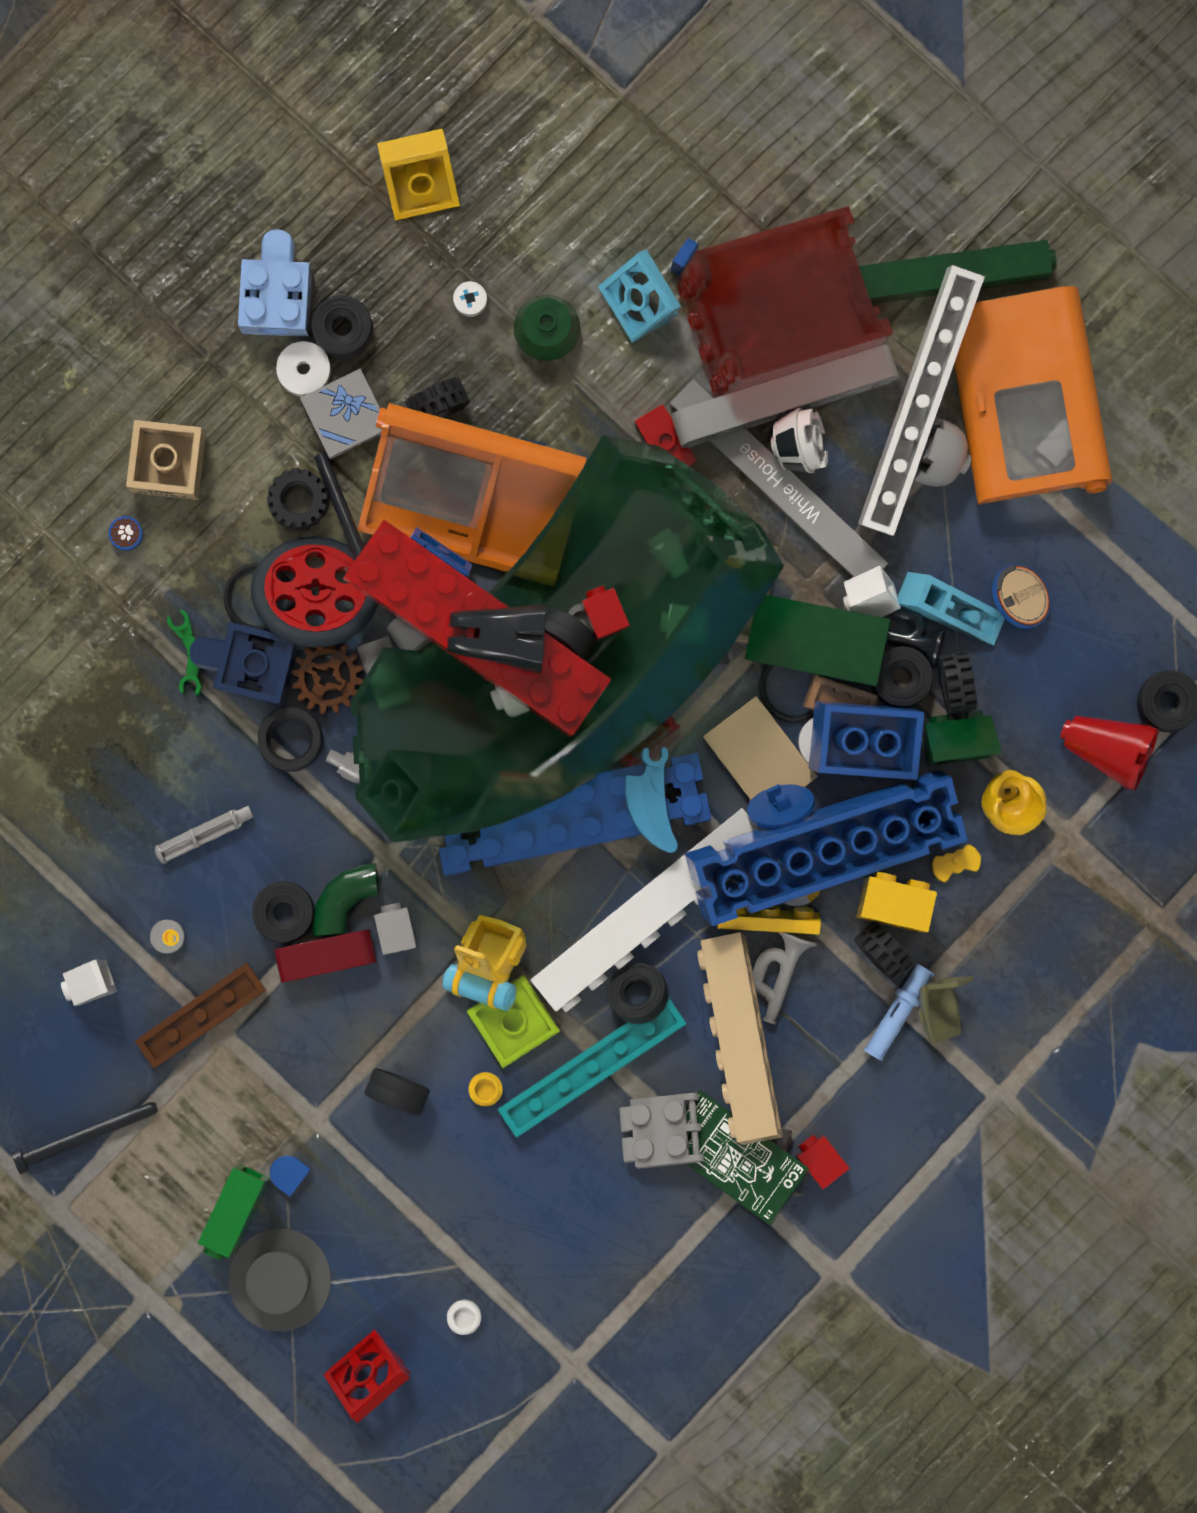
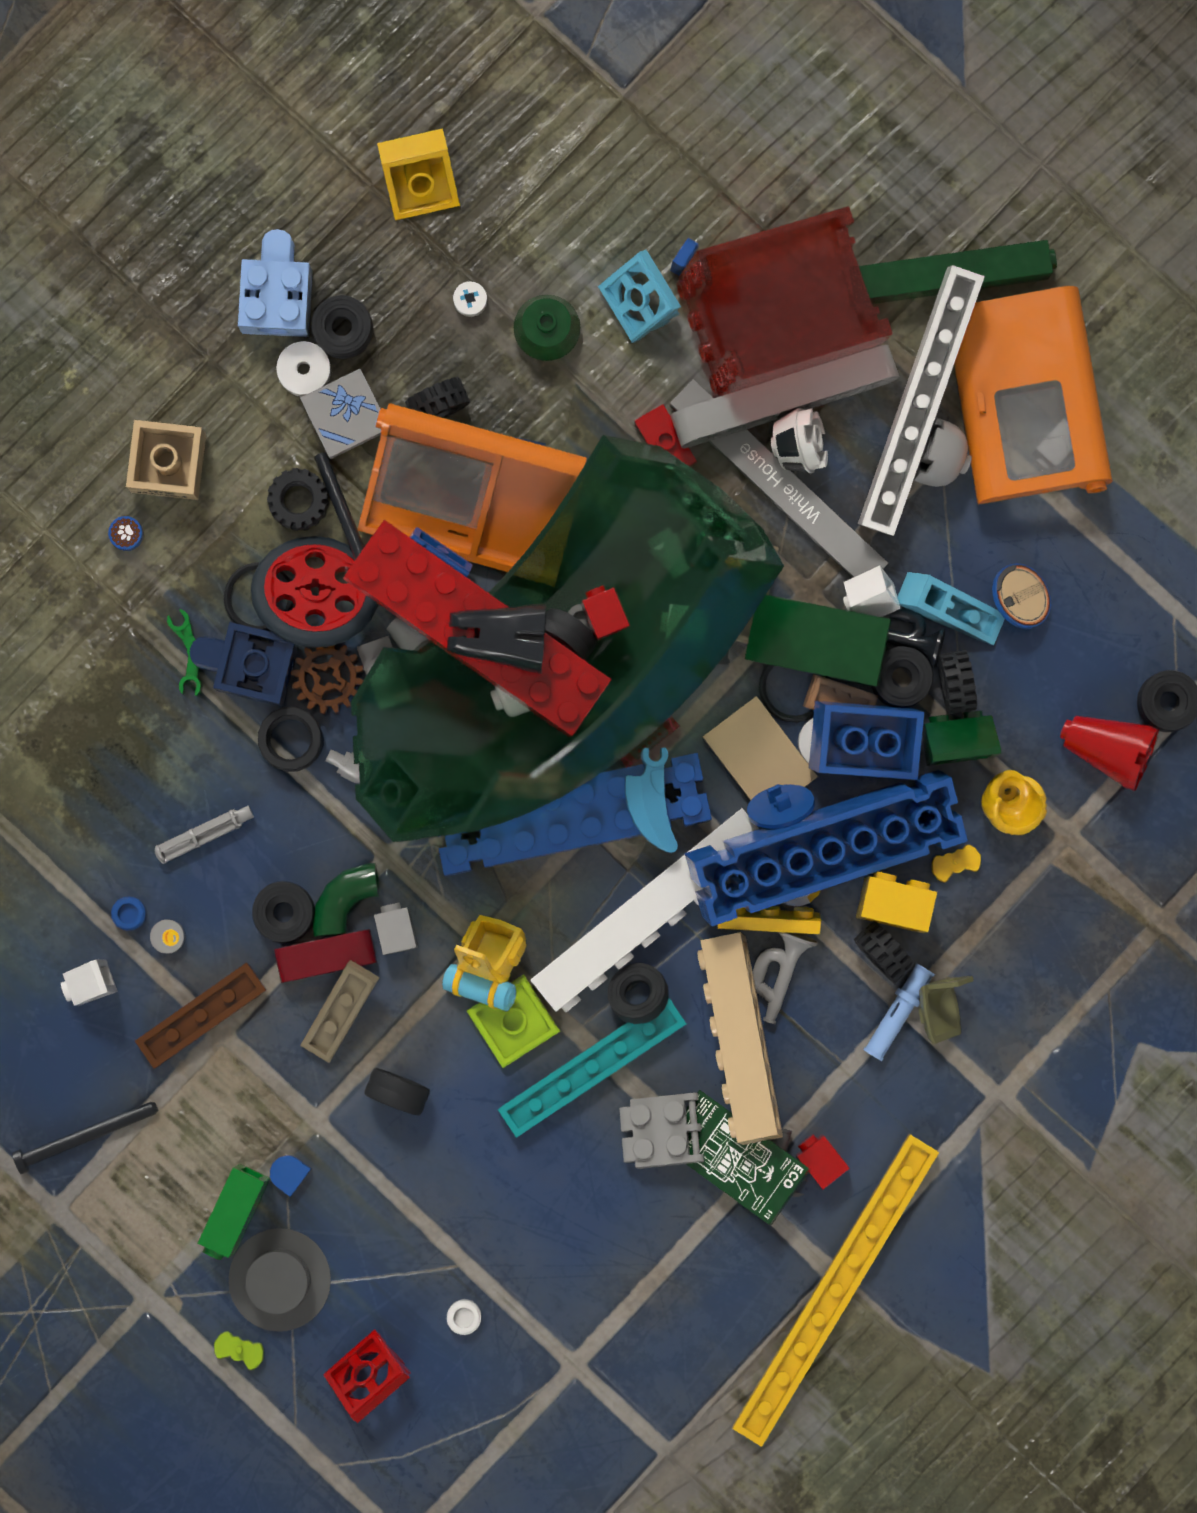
yellow plate [469,1072,503,1106] -> none
none -> blue tile [111,897,147,931]
none -> lime piece [214,1331,264,1370]
none -> dark tan tile [300,960,380,1063]
none -> yellow plate [732,1134,939,1447]

